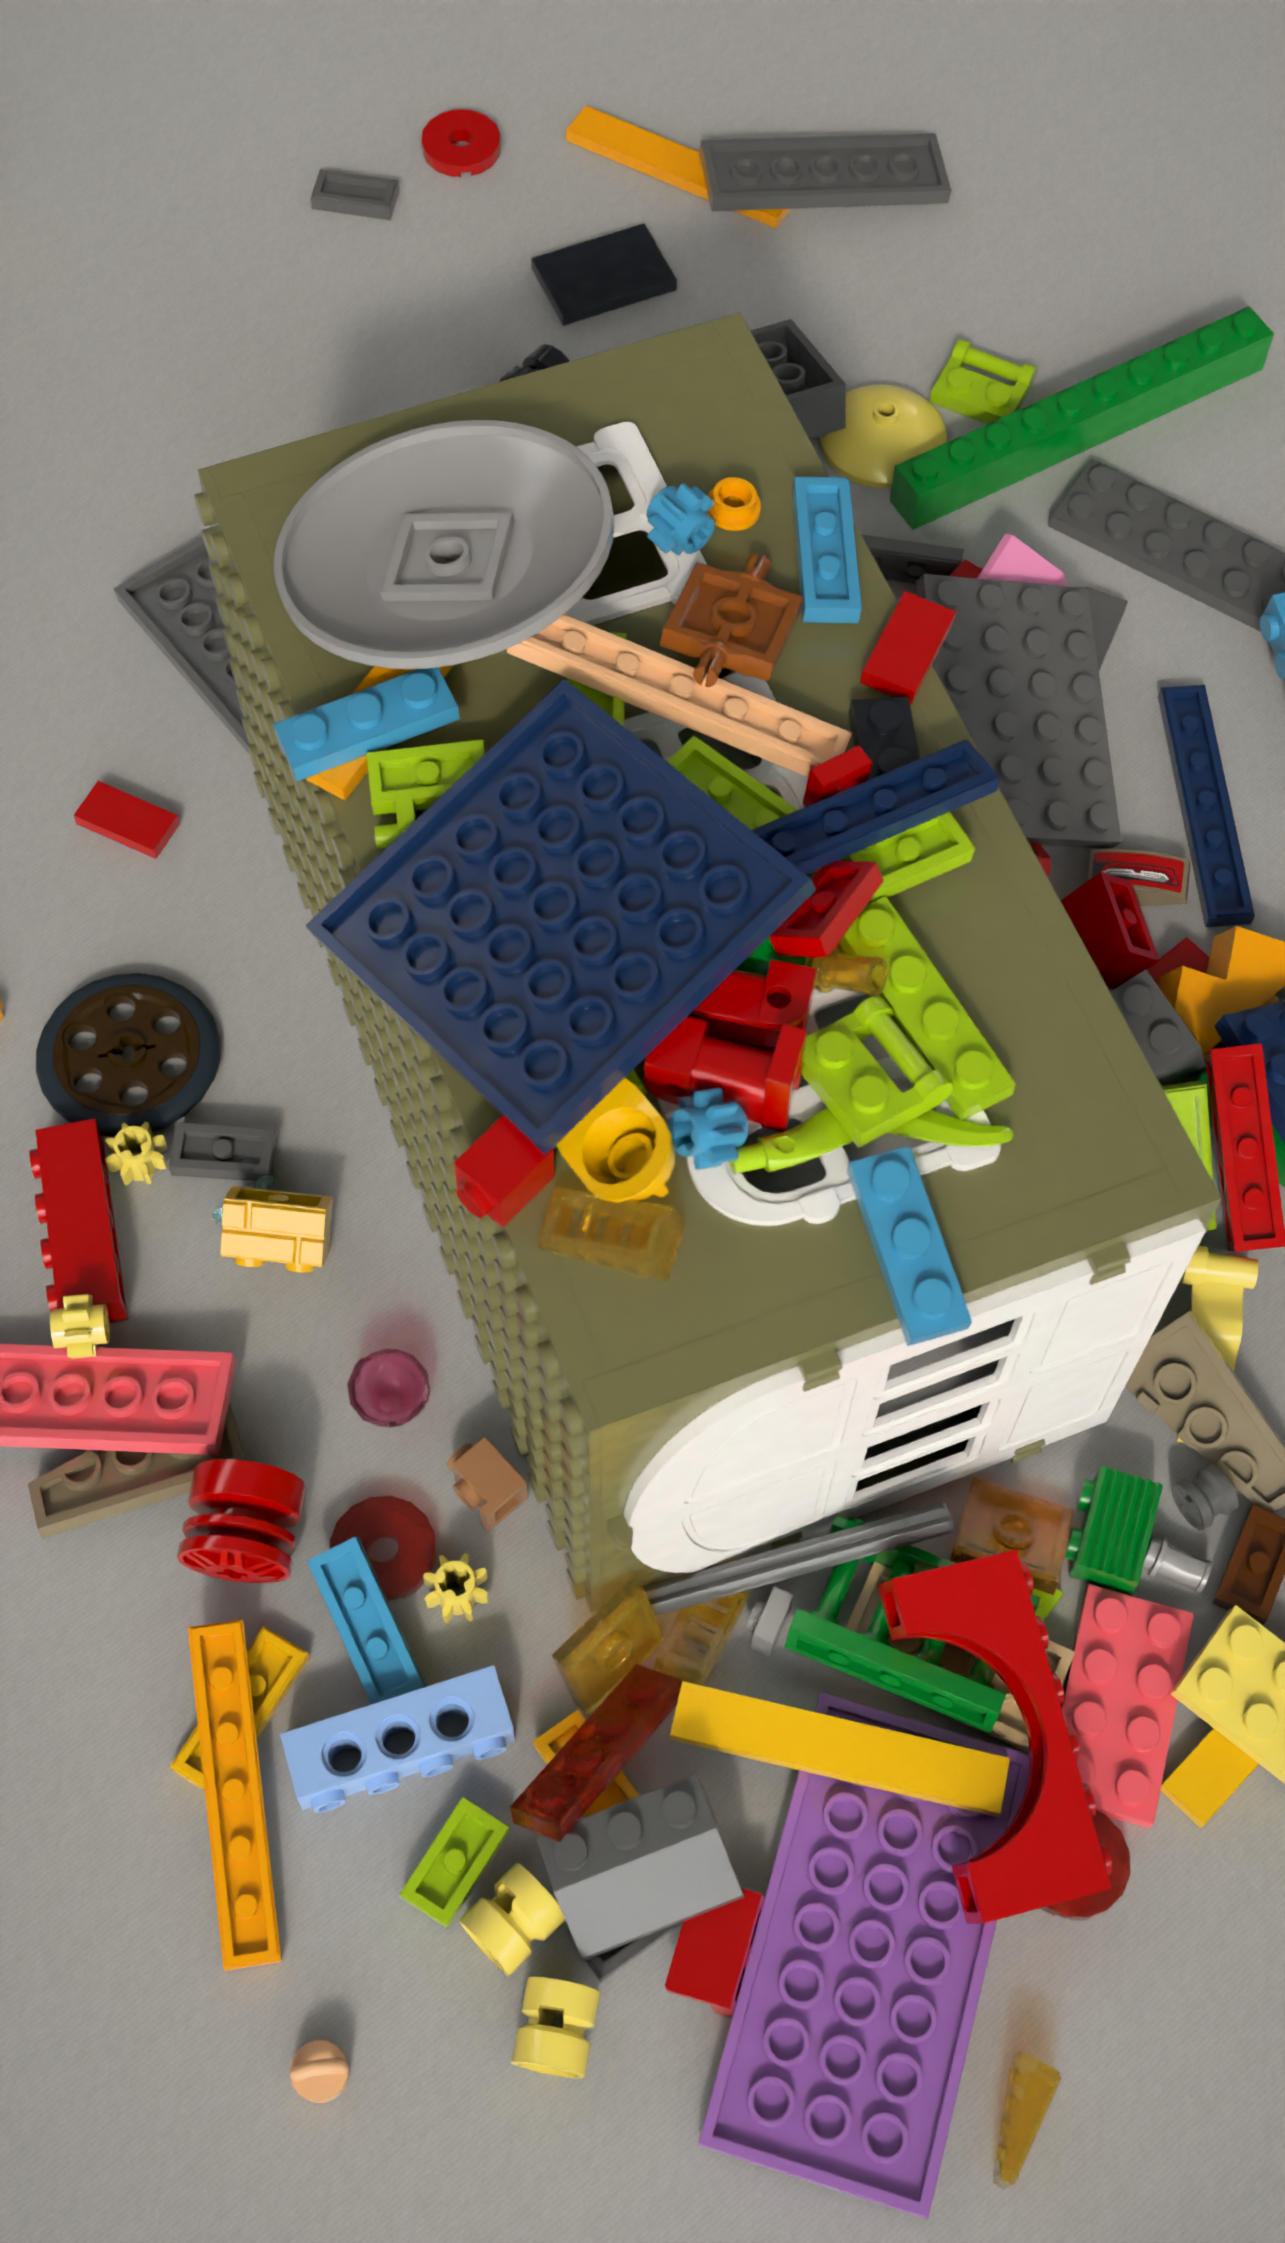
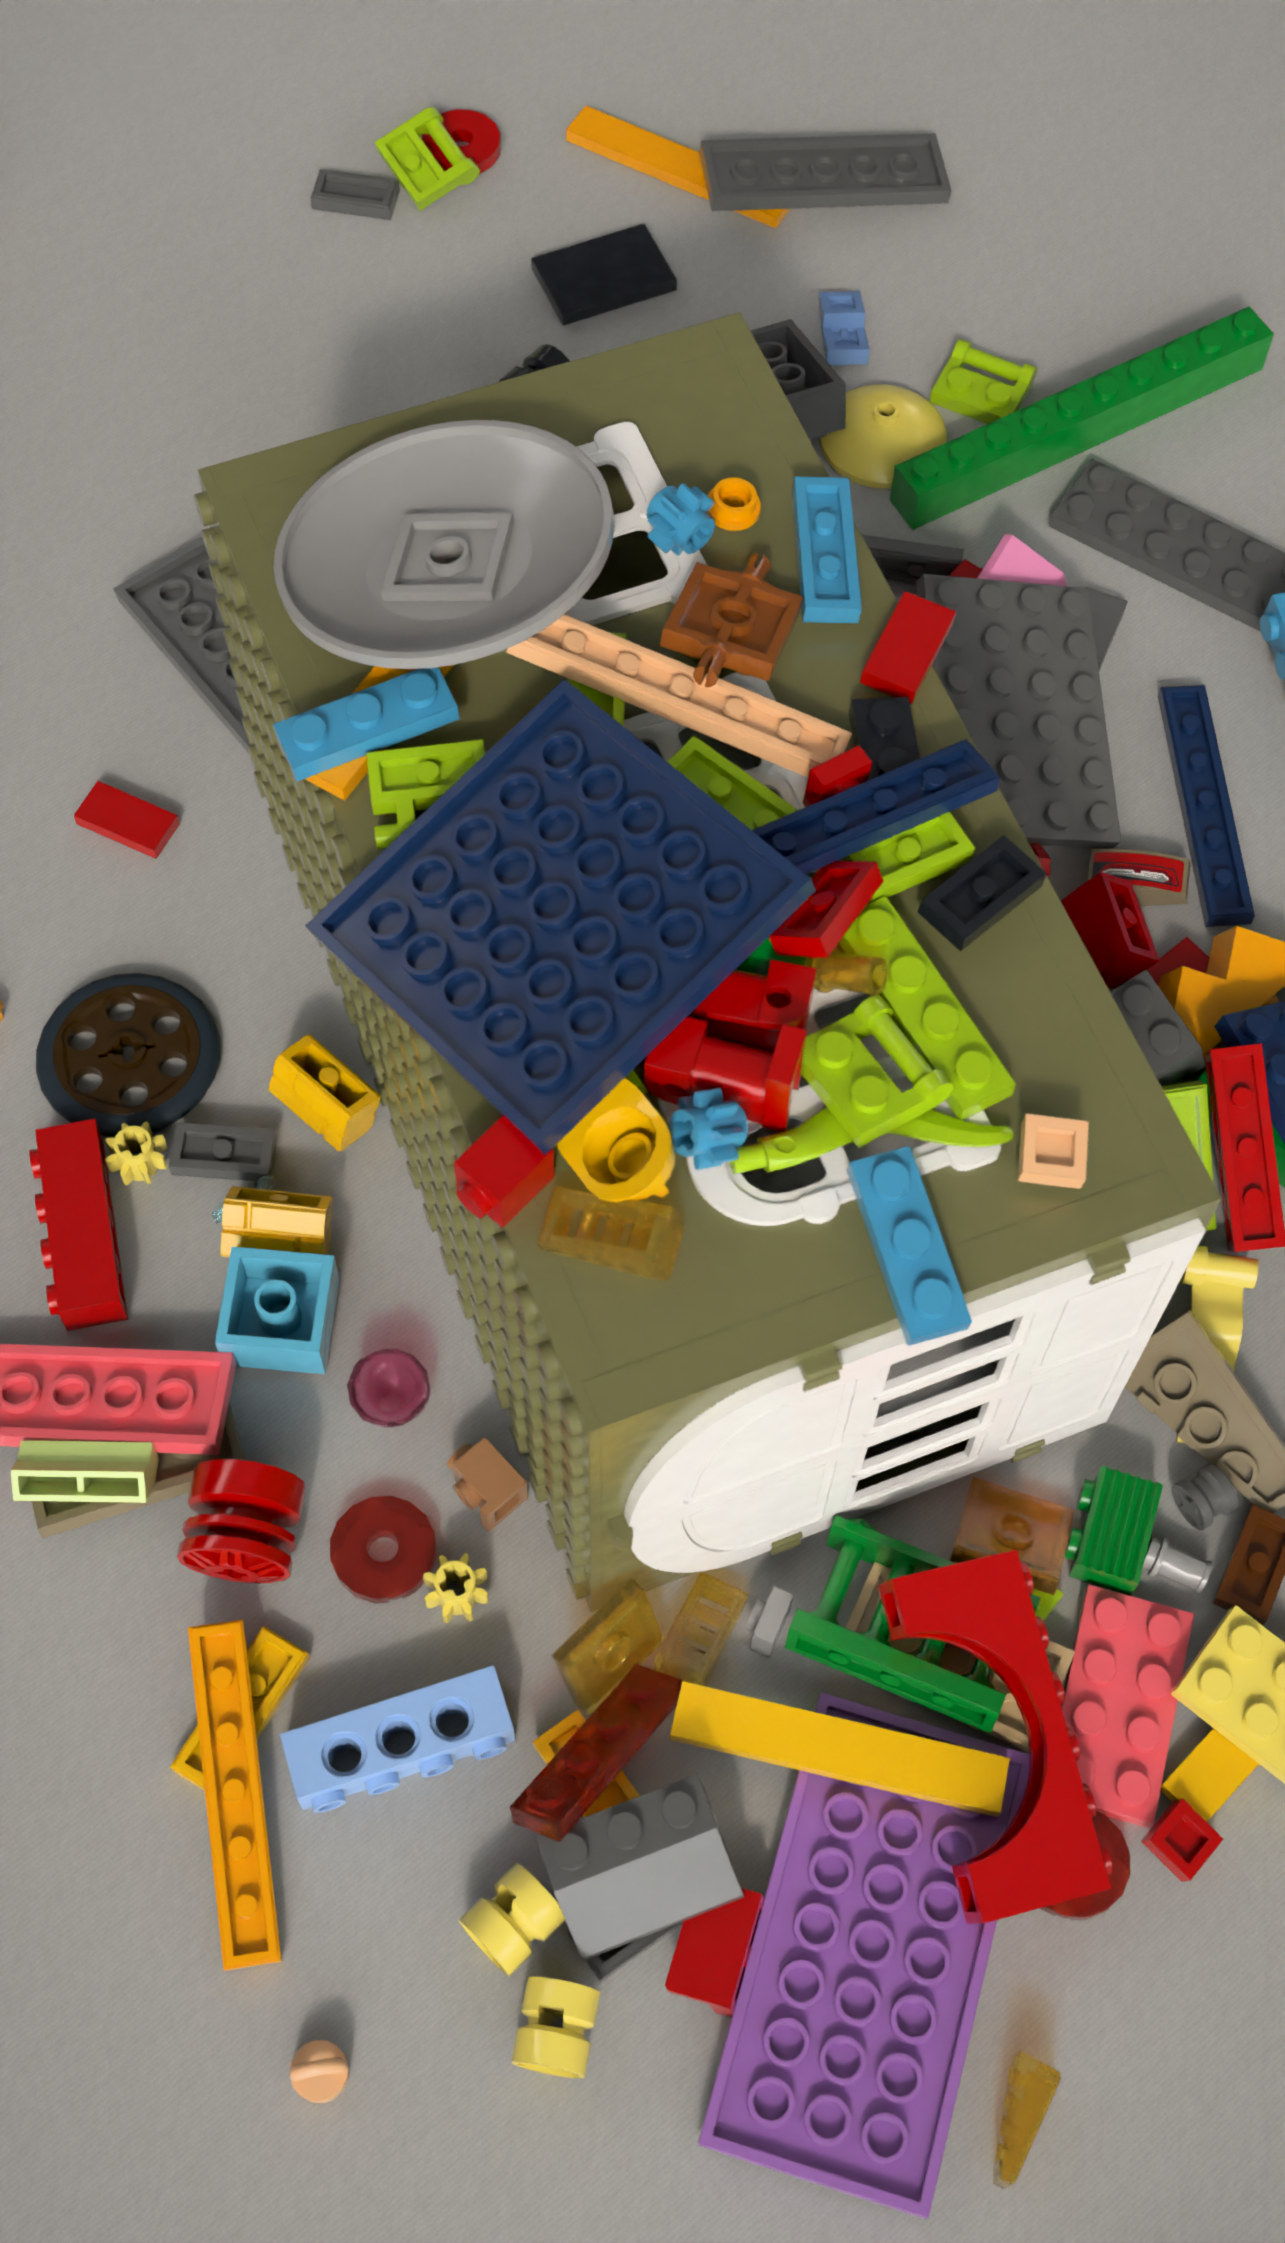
light yellow gear [50,1294,110,1359] -> none
dark azure plate [307,1537,427,1704] -> none
lime plate [399,1797,510,1929] -> none
dark grey axle [638,1502,954,1617] -> none
none -> yellowish green piece [11,1440,159,1503]
none -> medium azure brick [215,1246,340,1374]
none -> yellow brick [268,1034,381,1152]
none -> lime plate [374,107,480,211]
none -> medium blue slope [819,291,869,365]
none -> black plate [917,835,1047,952]
none -> light nougat plate [1018,1114,1089,1189]
none -> red plate [1141,1798,1223,1882]

